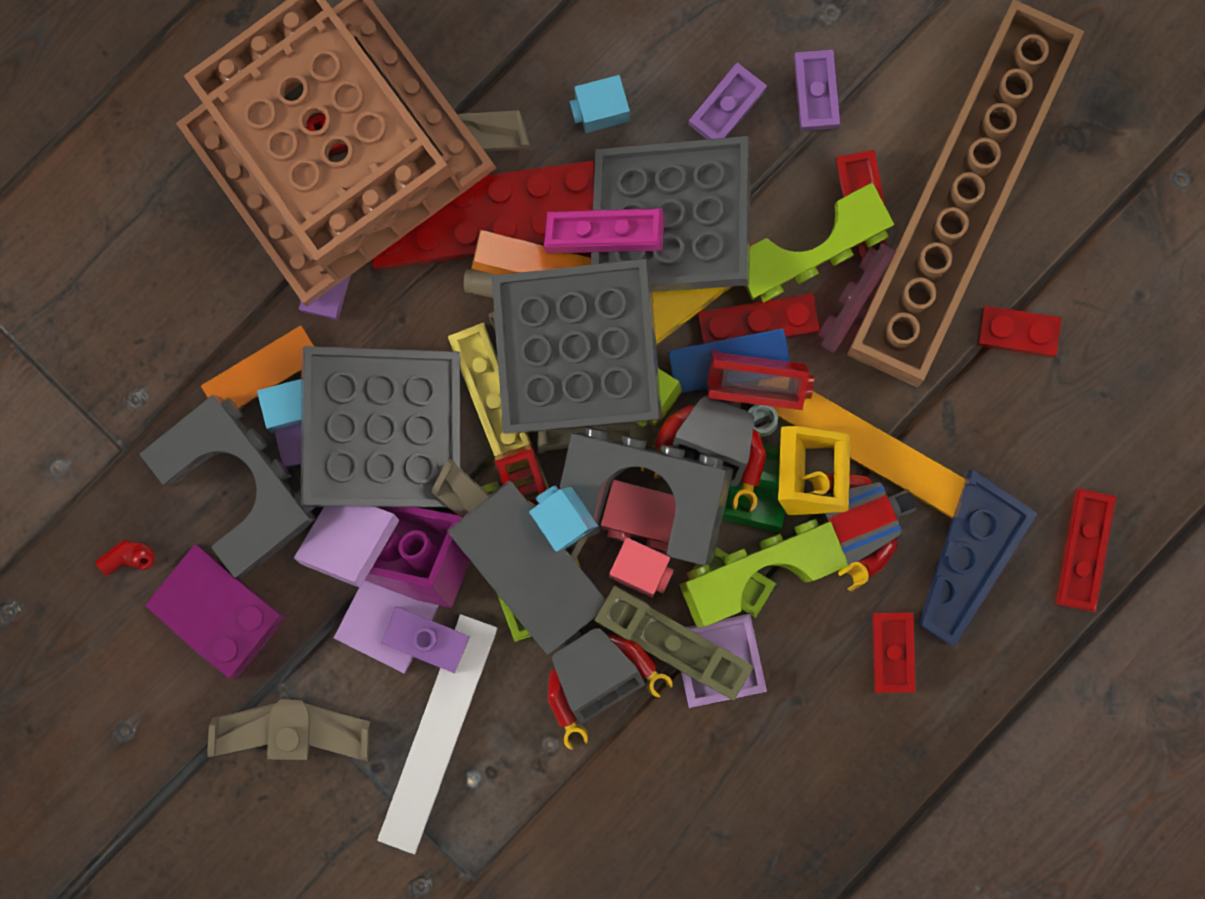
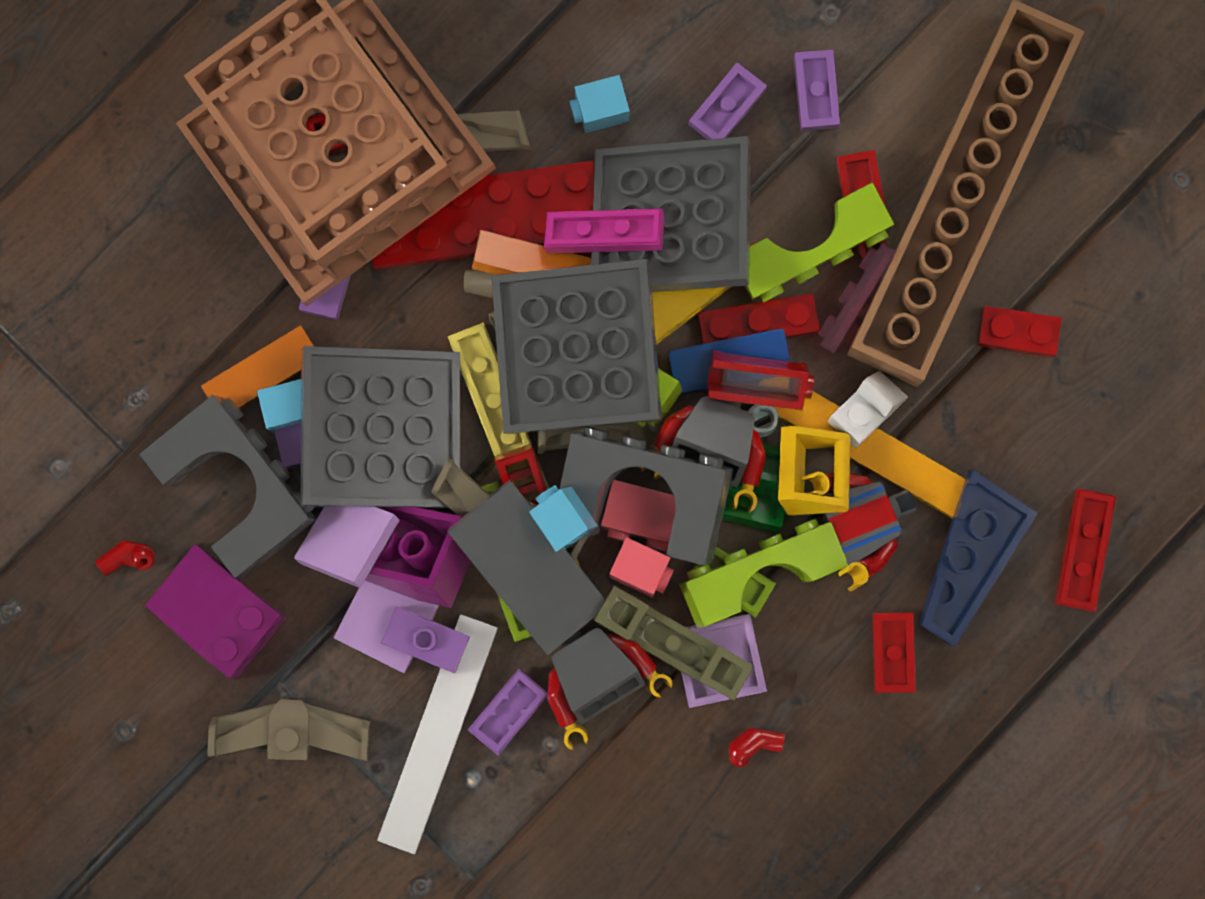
none -> medium lavender plate [468,669,548,756]
none -> red arm [728,728,785,767]
none -> white slope [828,370,908,449]

